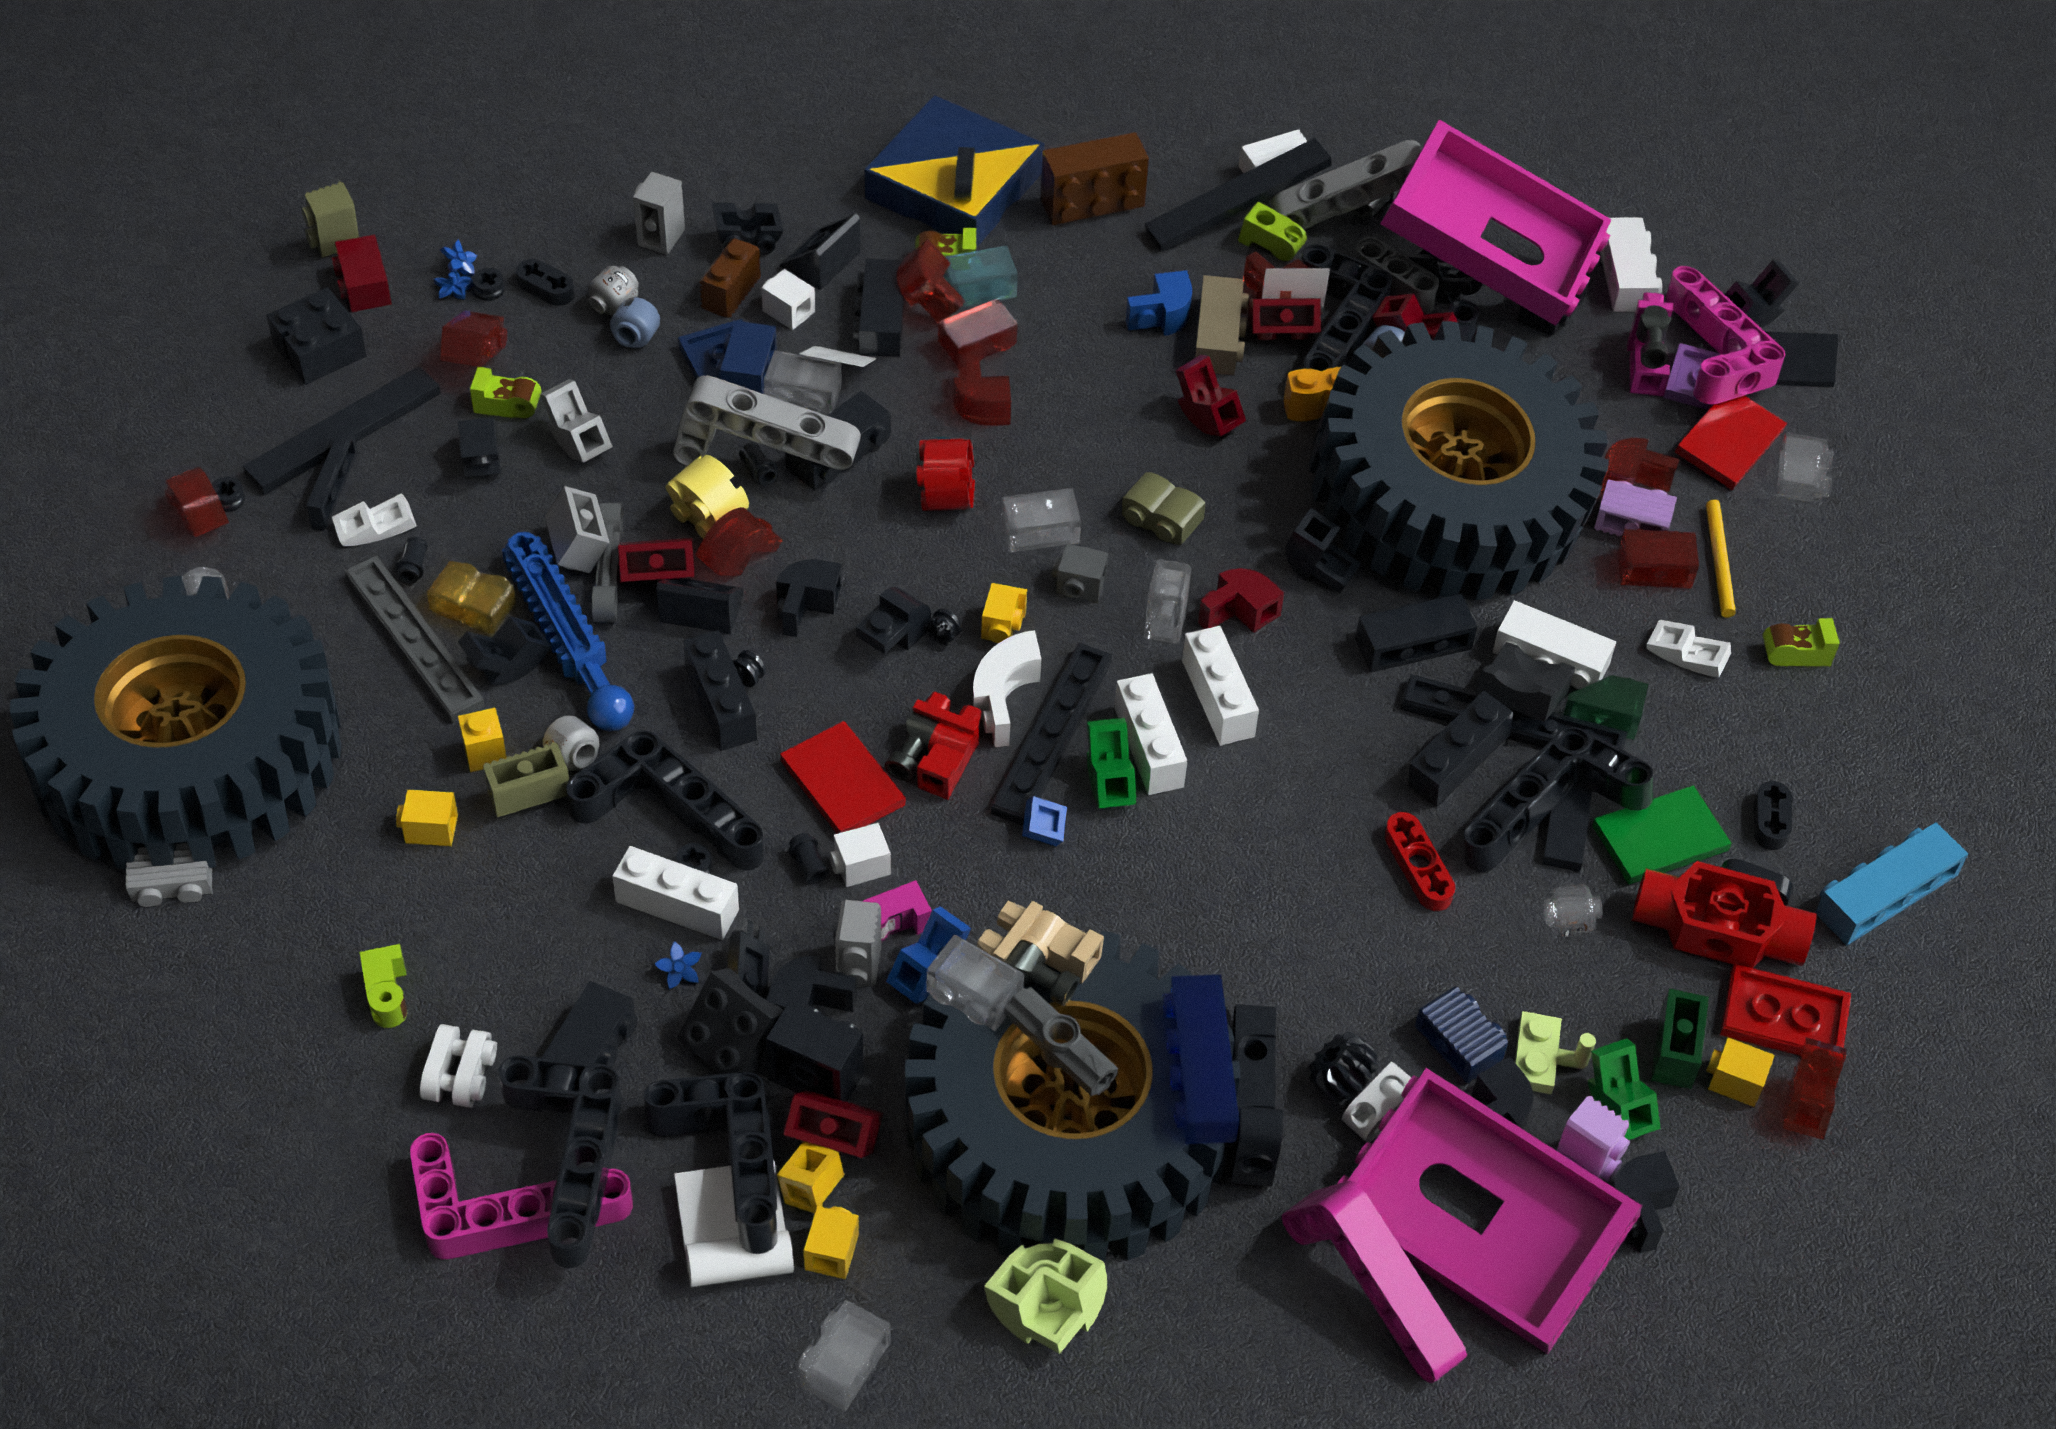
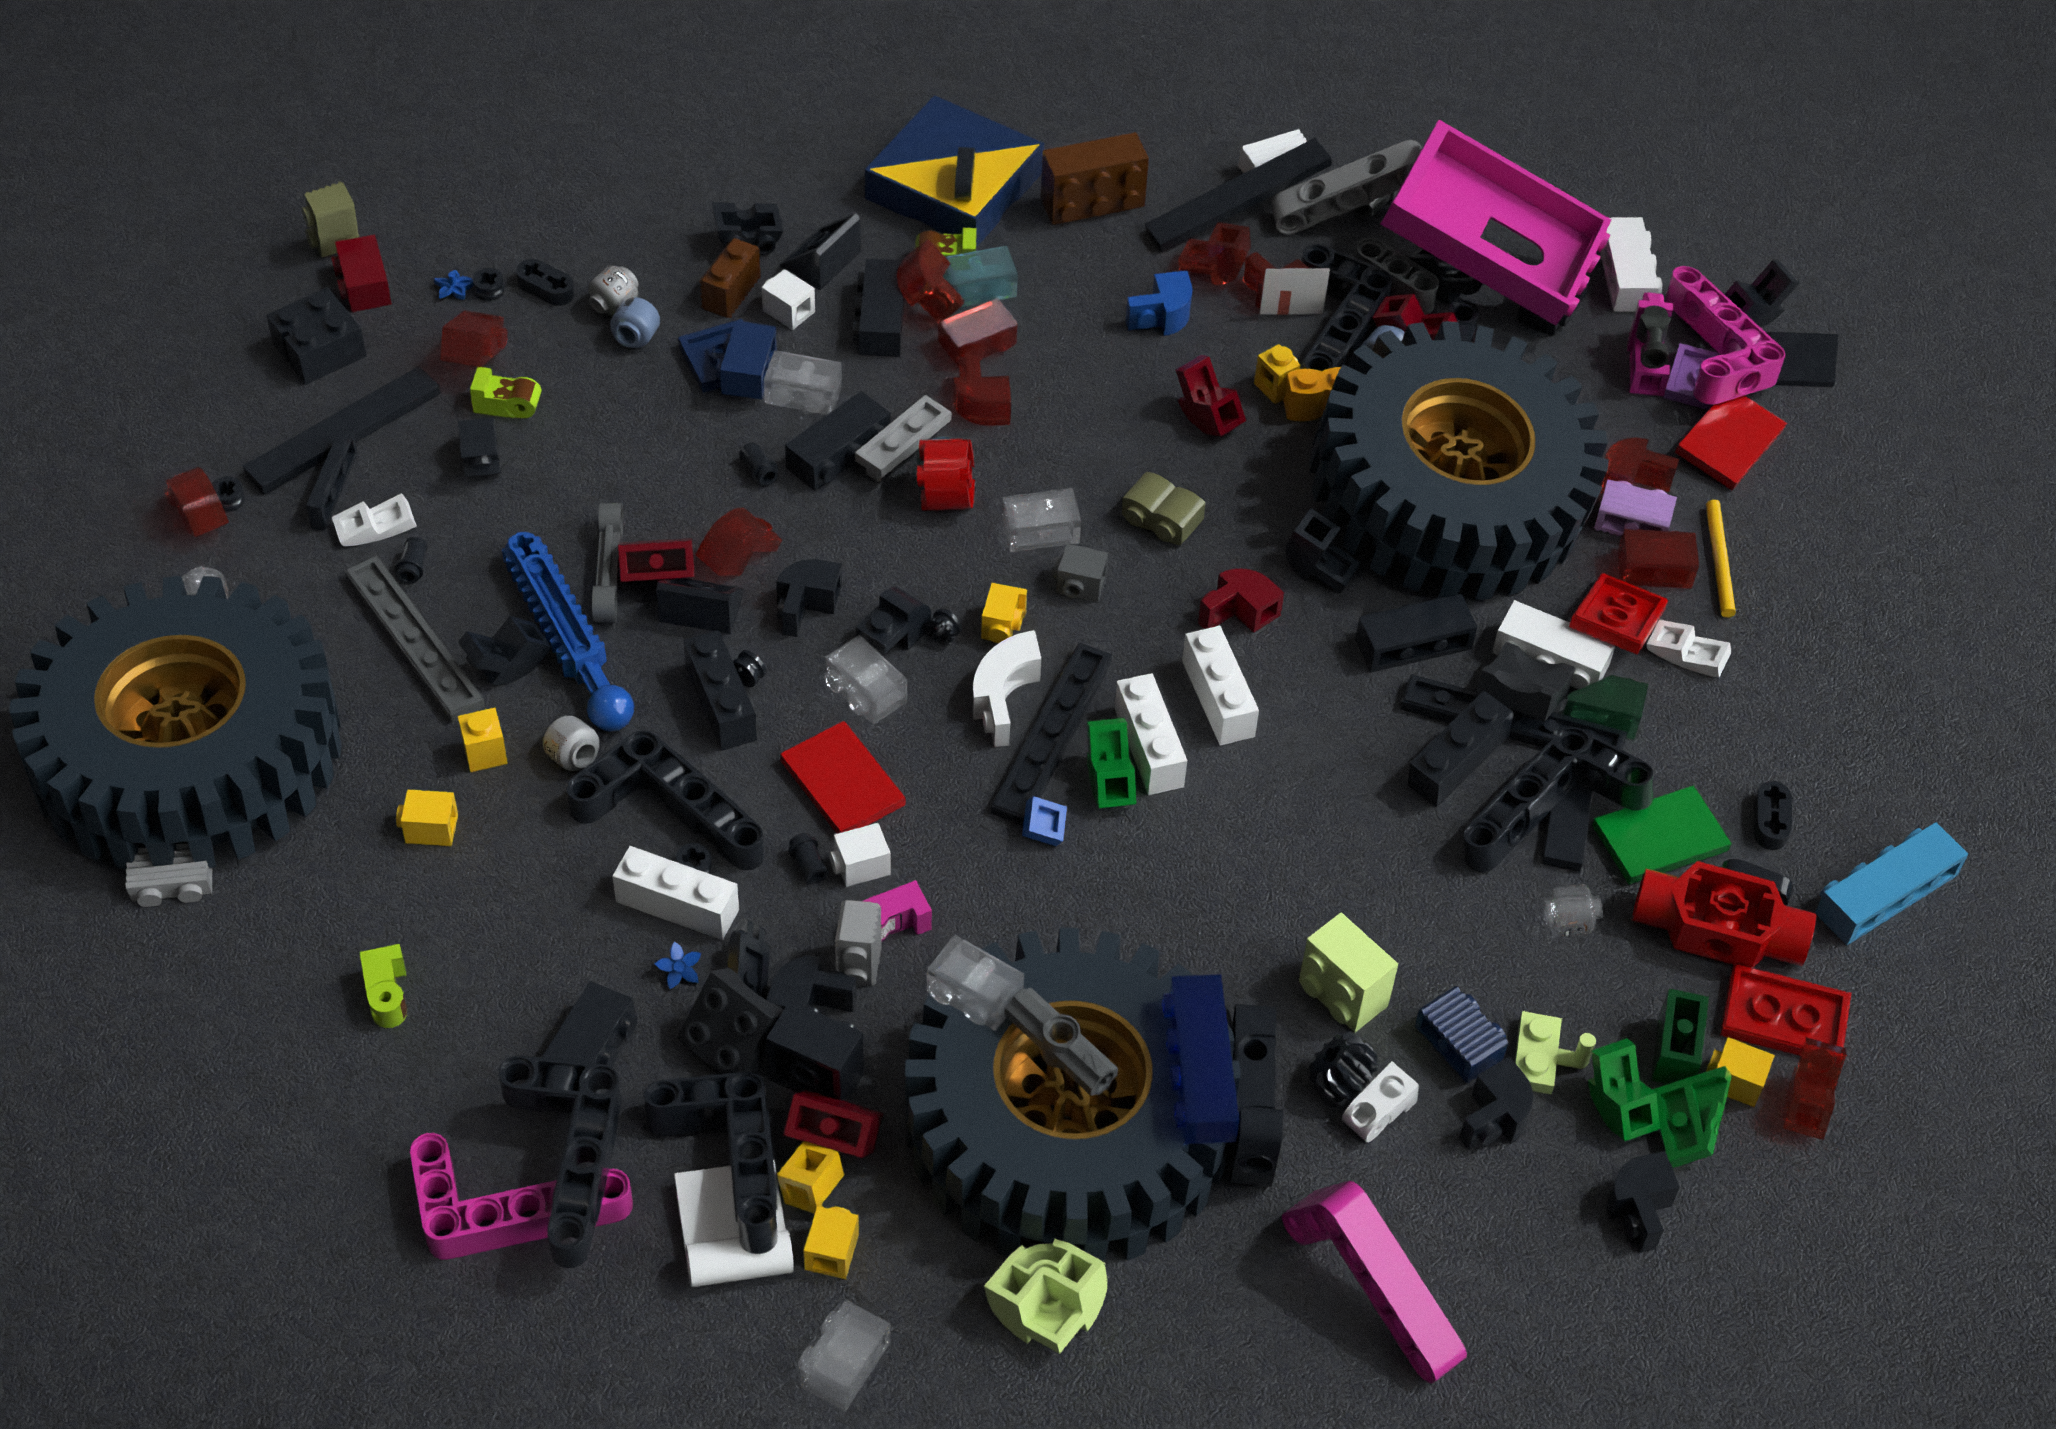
white brick [420,1024,497,1108] -> none
clear yellow brick [427,561,516,634] -> none
blue plant [440,240,477,277] -> none
olive brick [483,742,569,817] -> none
light grey brick [540,379,613,462] -> none
light grey brick [545,486,610,573] -> none
light grey brick [633,172,685,255] -> none
light yellow brick [665,455,749,541] -> none
light grey beam [673,376,861,470] -> none
white sticker [800,346,877,367] -> none
red hips [885,691,982,800] -> none
blue brick [886,907,971,1004] -> none
tan hips [977,901,1104,1006] -> none
clear brick [1144,559,1192,644] -> none
dark tan brick [1195,275,1249,375] -> none
lime leg [1238,202,1307,261] -> none
dark red brick [1248,298,1321,340] -> none
dark pink panel [1337,1068,1642,1354] -> none
red beam [1384,812,1455,911] -> none
lavender brick [1557,1096,1630,1182] -> none
lime leg [1762,618,1840,666] -> none
clear brick [1776,432,1833,507] -> none
none -> clear brick [824,635,907,725]
none -> light grey plate [855,395,951,482]
none -> clear red brick [1178,222,1251,285]
none -> yellow brick [1254,344,1300,404]
none -> yellowish green brick [1299,912,1398,1033]
none -> red tile [1569,573,1669,655]
none -> green wing [1652,1066,1732,1168]

